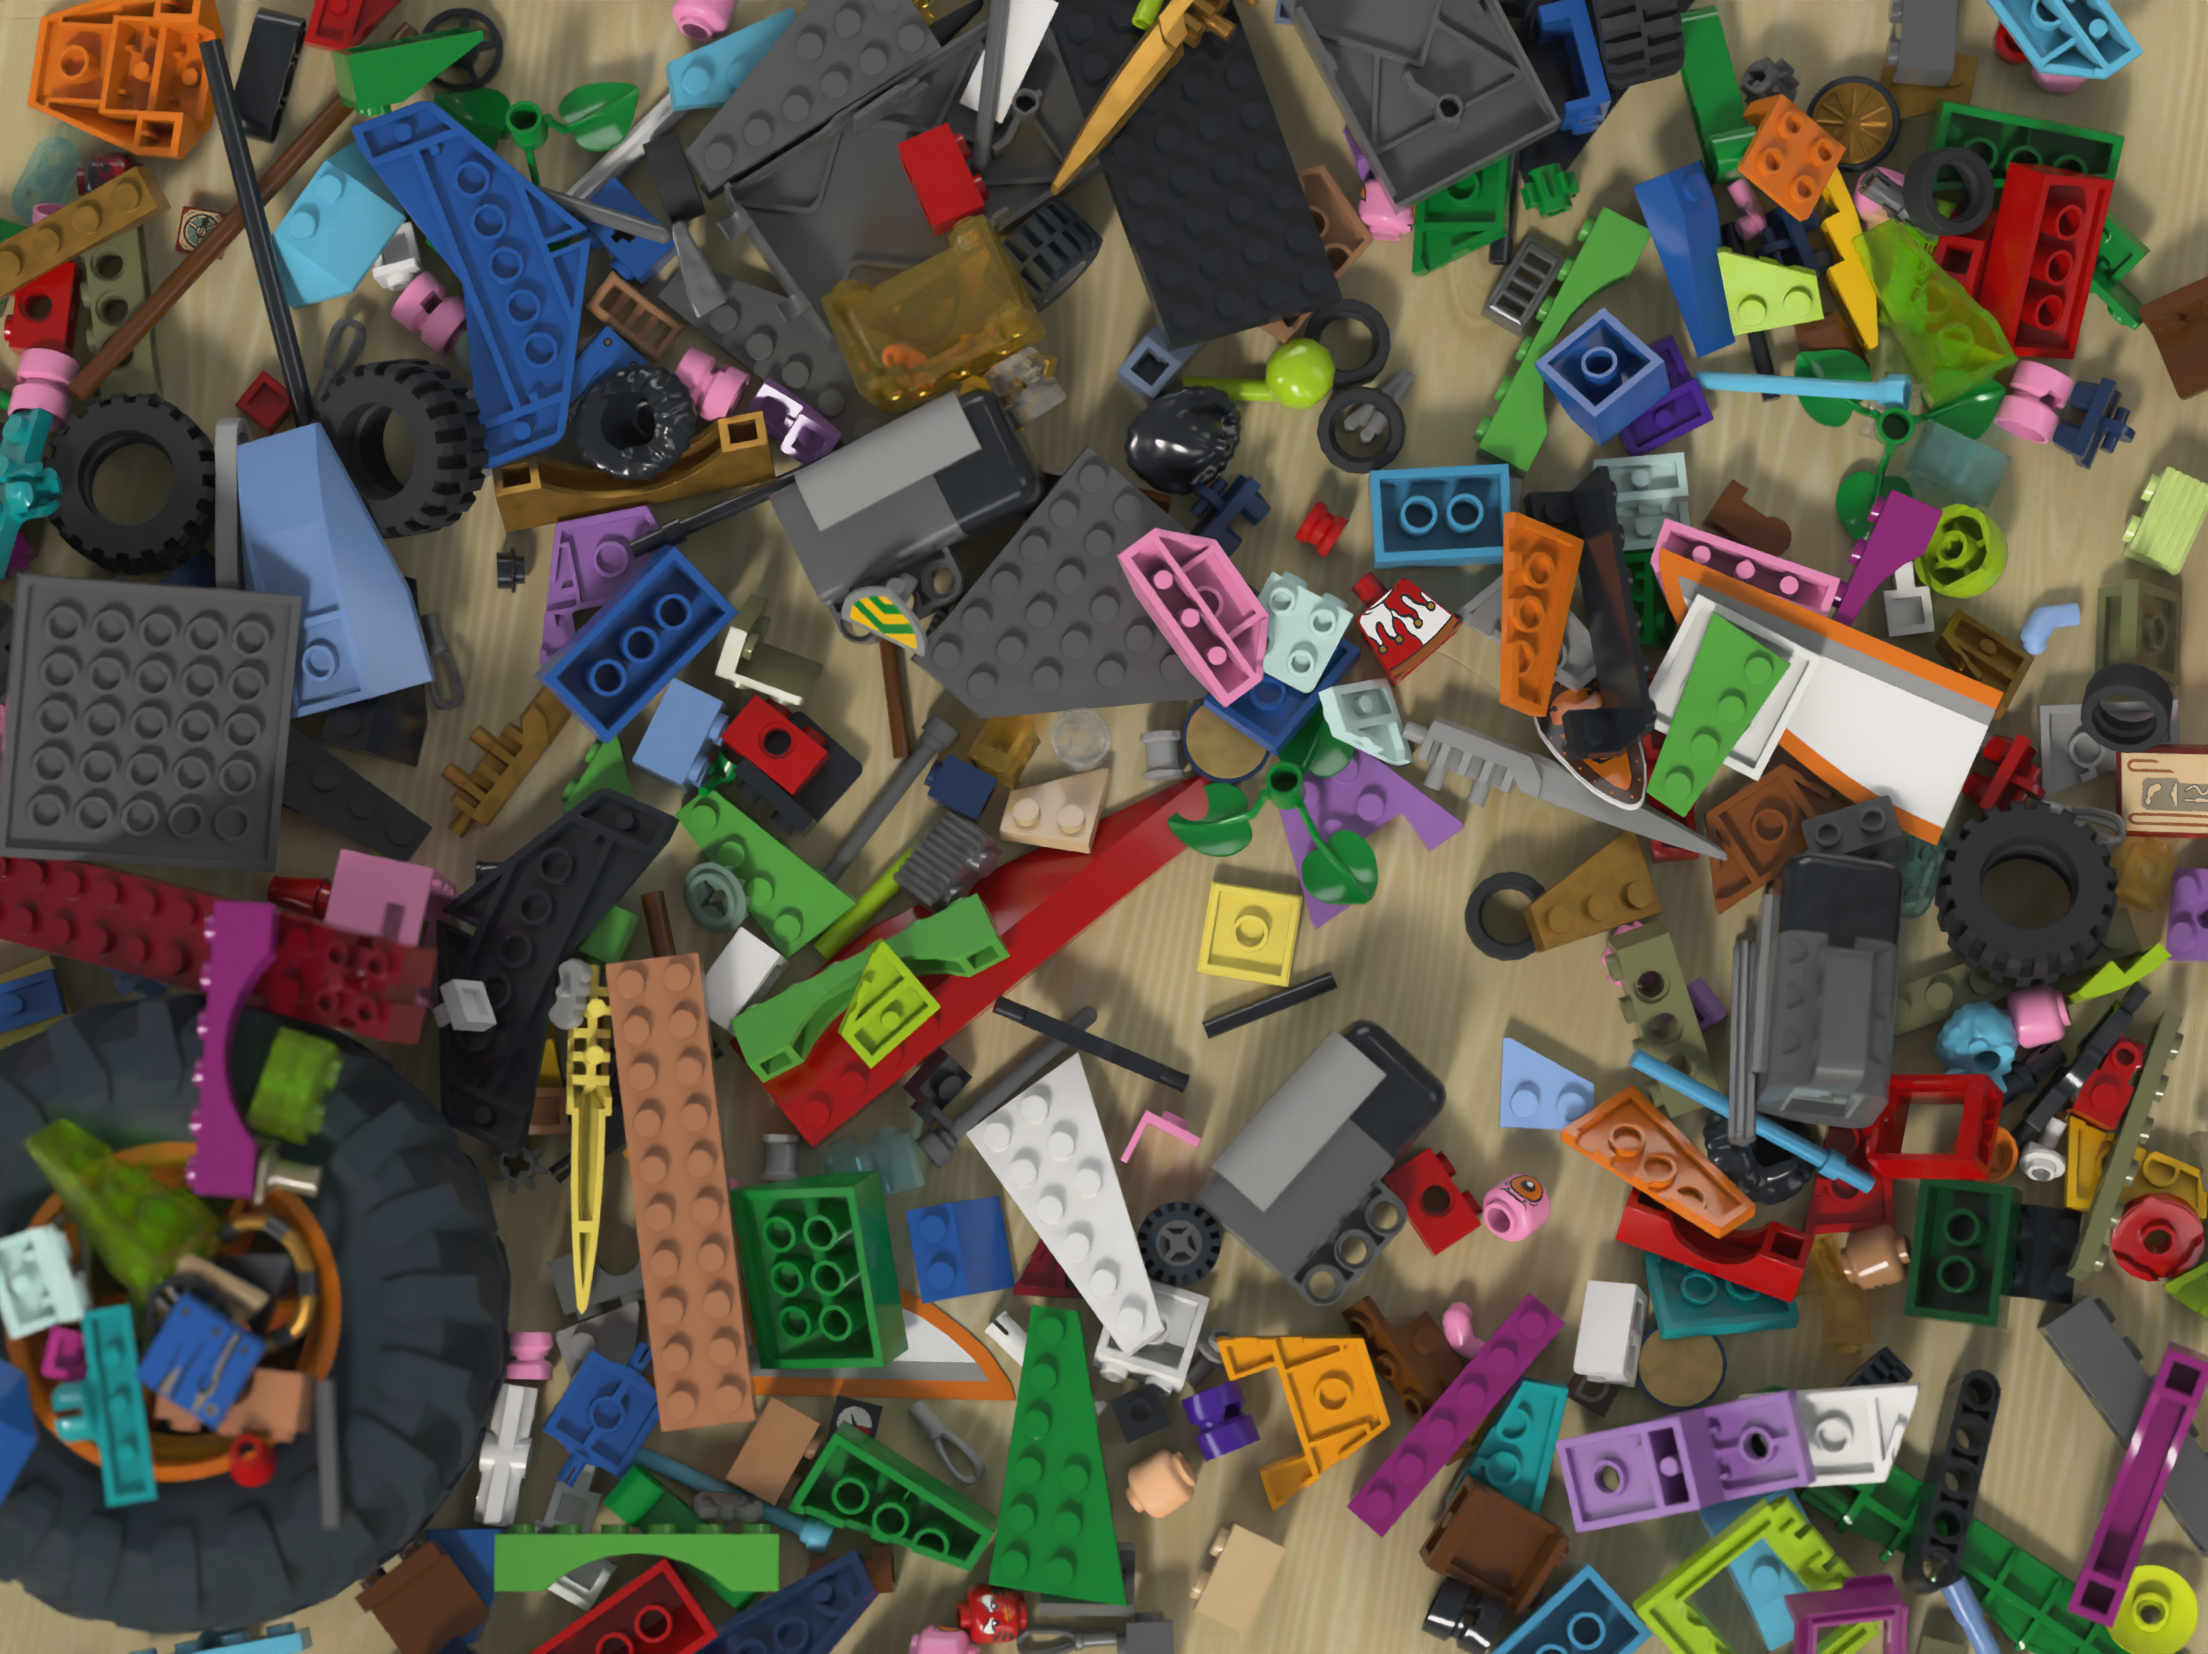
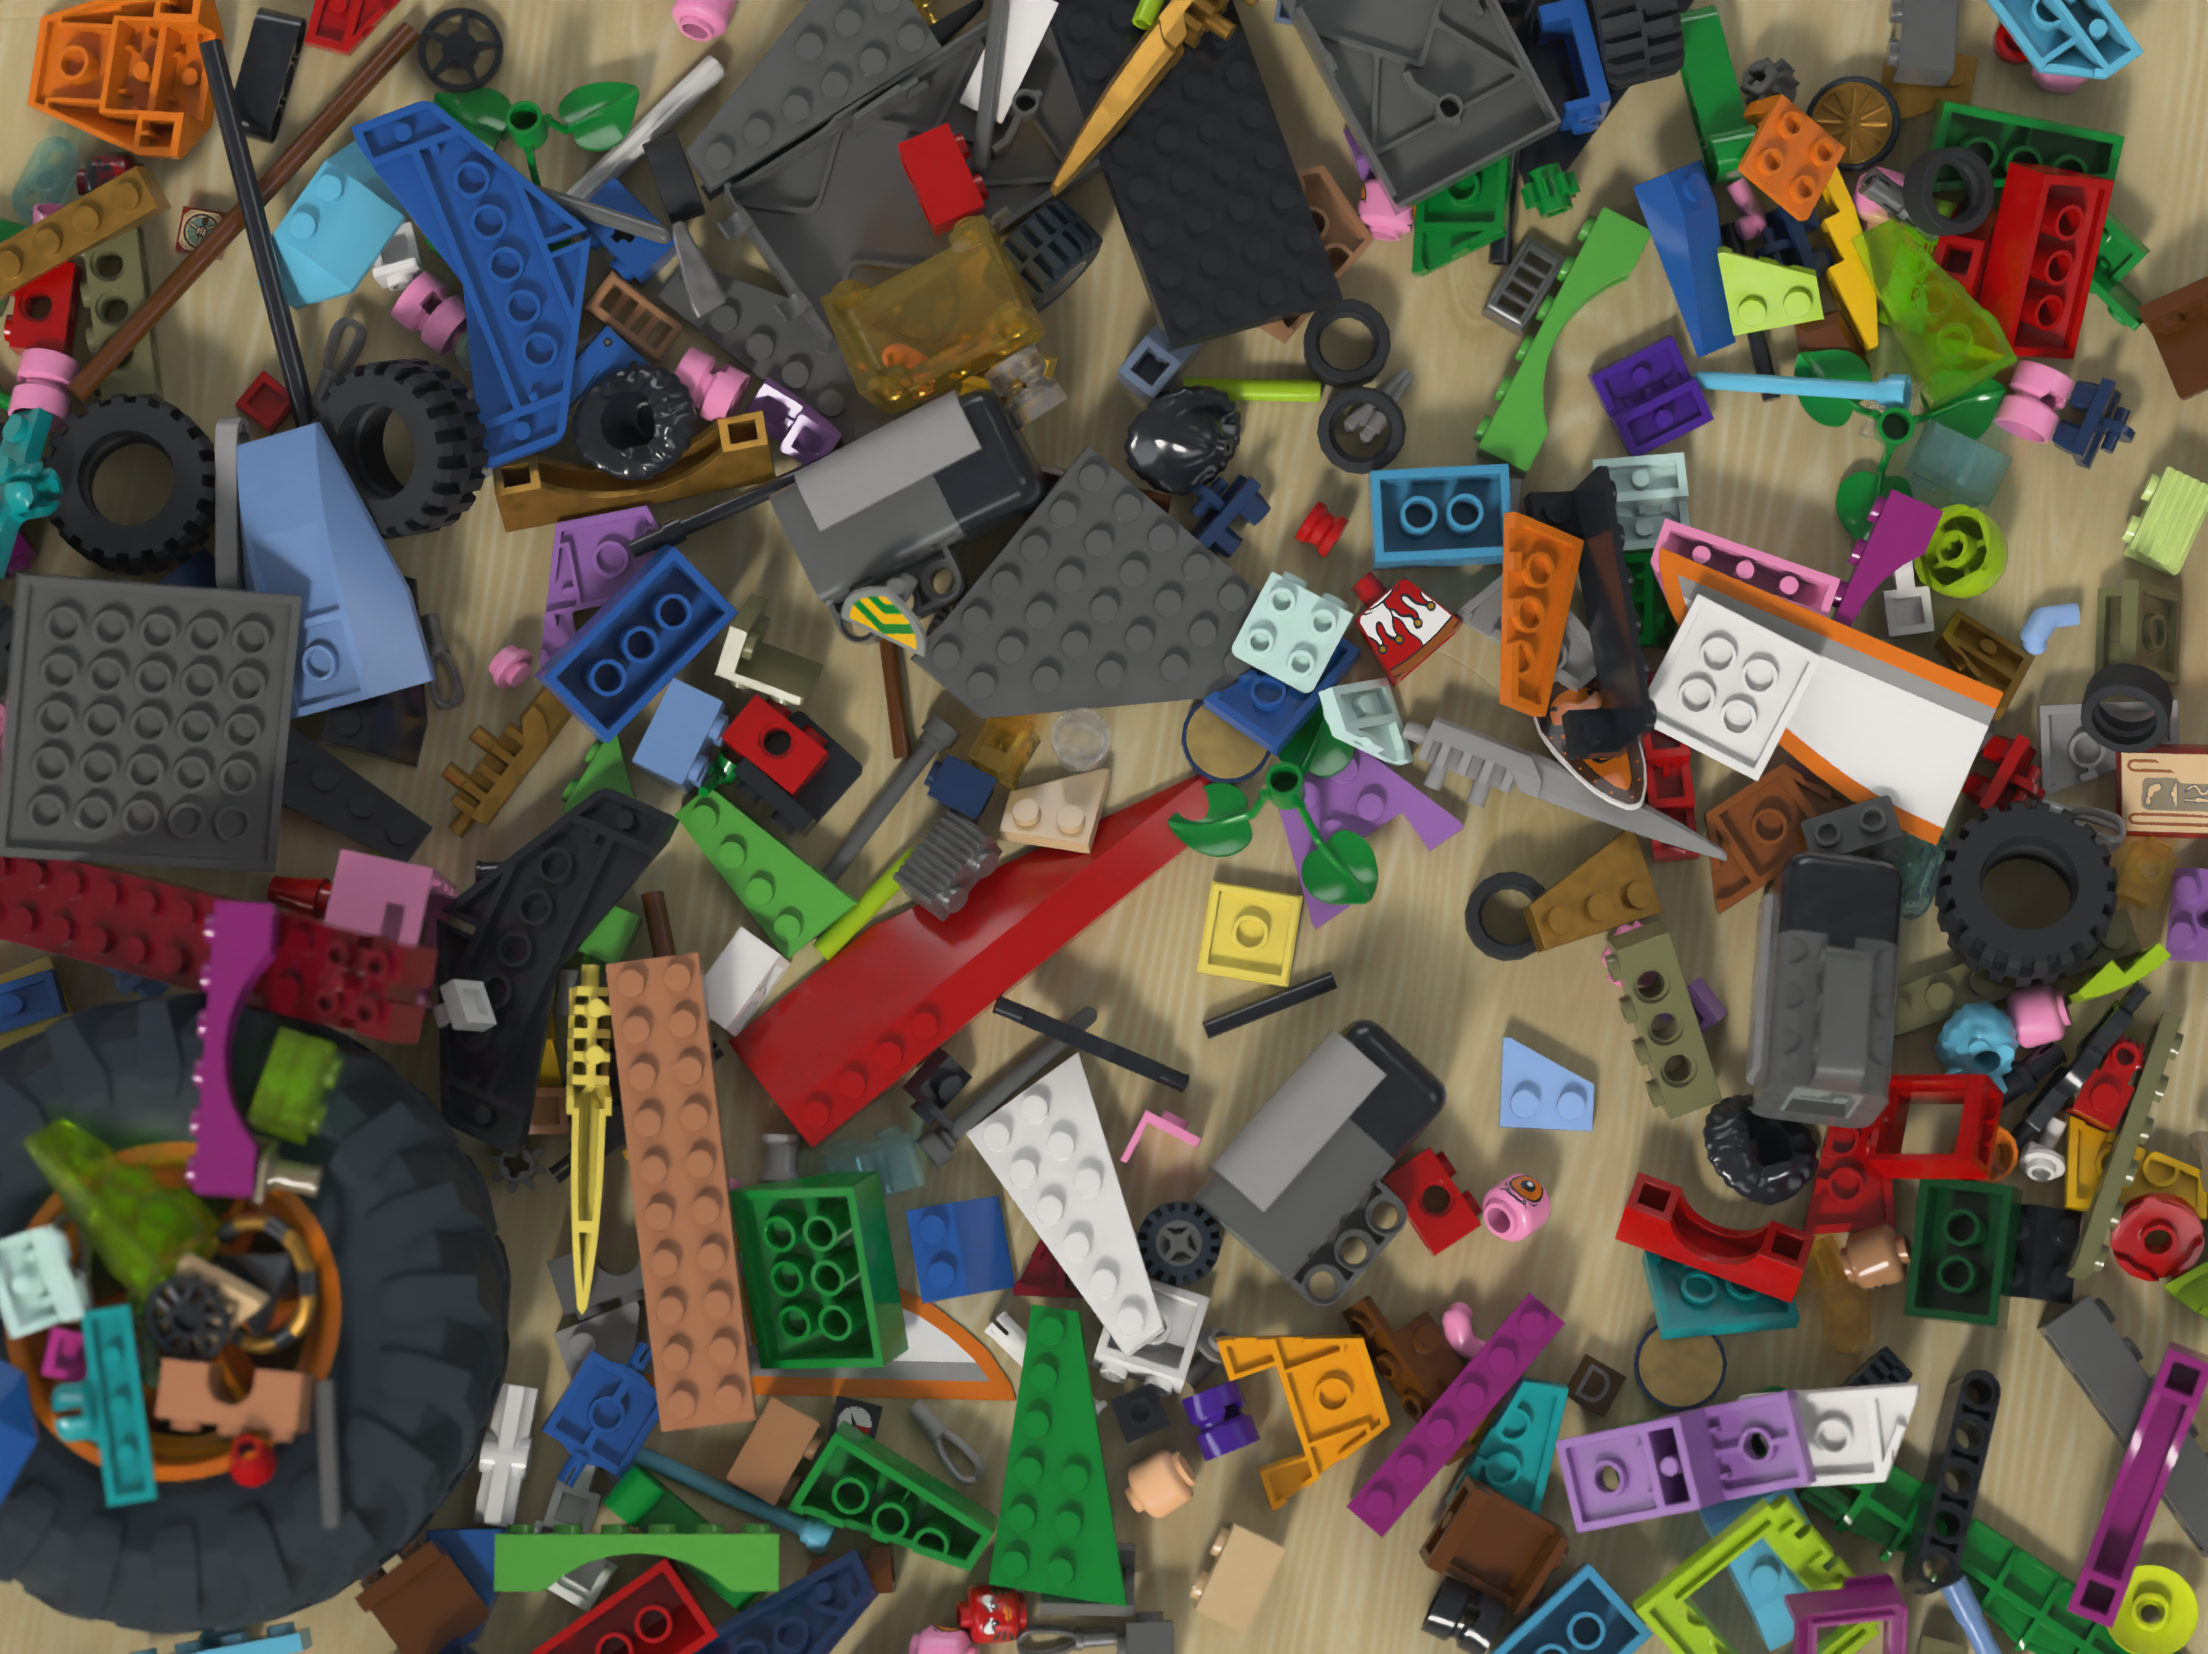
blue tile [134,1292,269,1429] -> none
green slope [331,26,484,117] -> none
black plate [497,547,525,593] -> none
bright pink wheel [506,1332,554,1379] -> none
light grey piece [548,958,593,1030] -> none
medium azure wing [665,7,795,111] -> none
sand green gear [684,859,752,933] -> none
light grey piece [692,1491,763,1526] -> none
bright green arch [729,893,1010,1083] -> none
lime wing [838,938,941,1068] -> none
bright pink wedge [1116,528,1269,707] -> none
light grey bush [1140,730,1184,781] -> none
lime hair [1265,337,1336,410] -> none
blue slope [1534,307,1671,447] -> none
orange wing [1560,1084,1756,1239] -> none
white hinge [1573,1280,1648,1387] -> none
dark azure bar [1629,1048,1875,1193] -> none
bright green wing [1646,611,1791,818] -> none
reddish brown leg [1702,479,1791,557] -> none
dark grey axle [1728,939,1757,1147] -> none
none -> bright pink plate [489,645,532,689]

